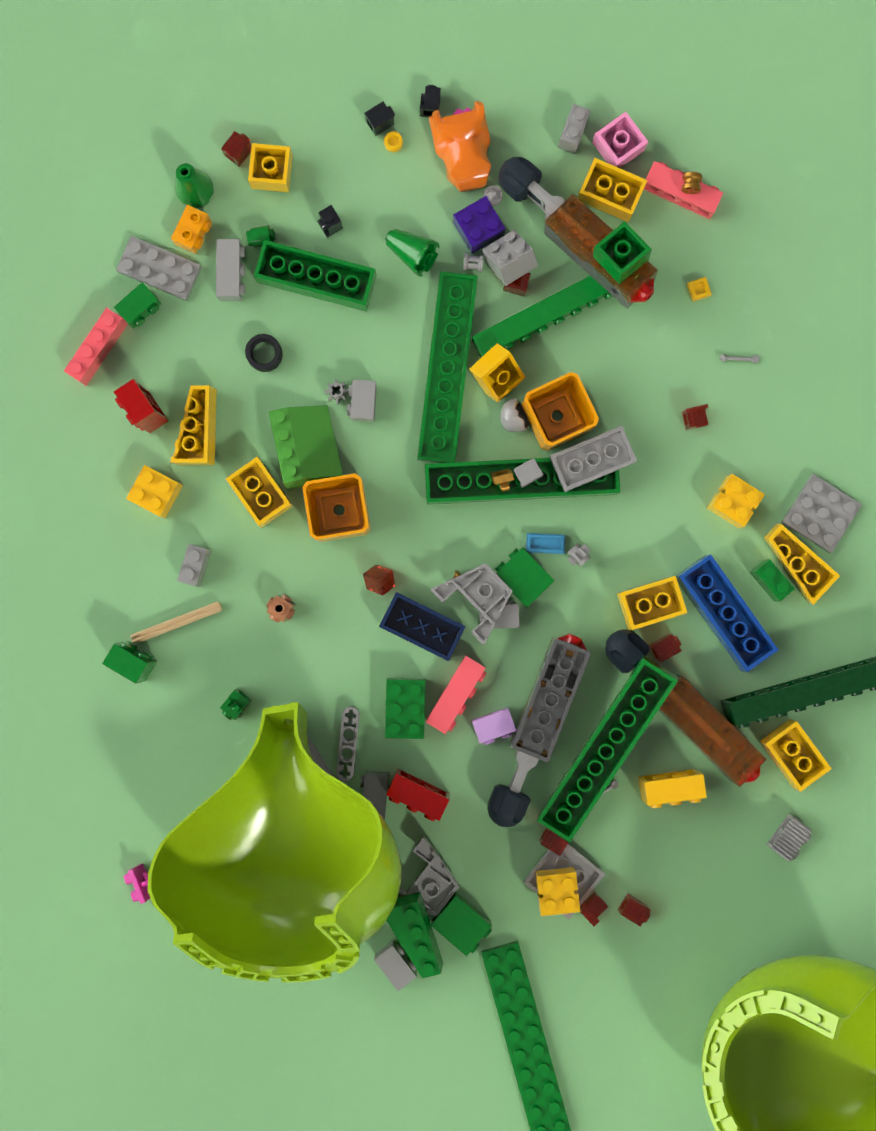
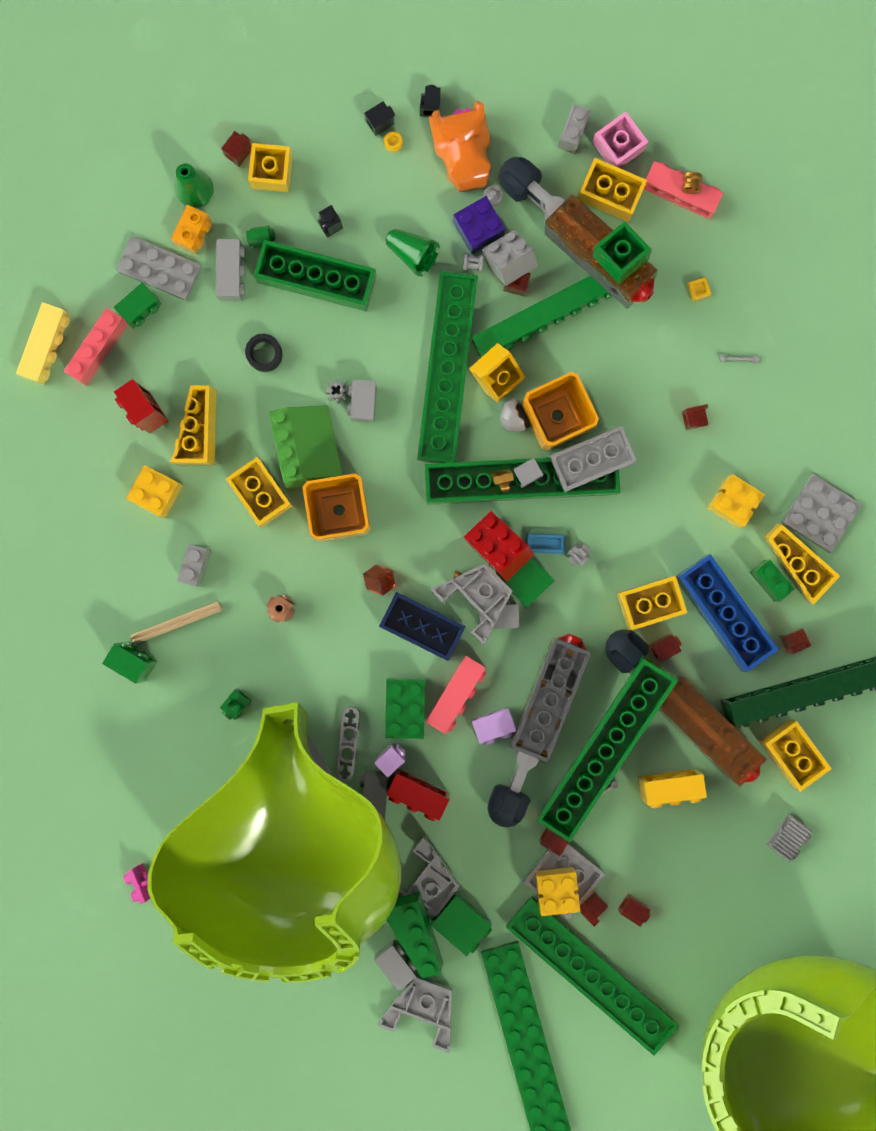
none -> light yellow brick [16,302,70,385]
none -> lavender brick [374,743,406,778]
none -> light grey wing [378,975,452,1053]
none -> red brick [464,511,534,582]
none -> green plate [506,896,679,1056]
none -> clear red panel [779,628,811,654]

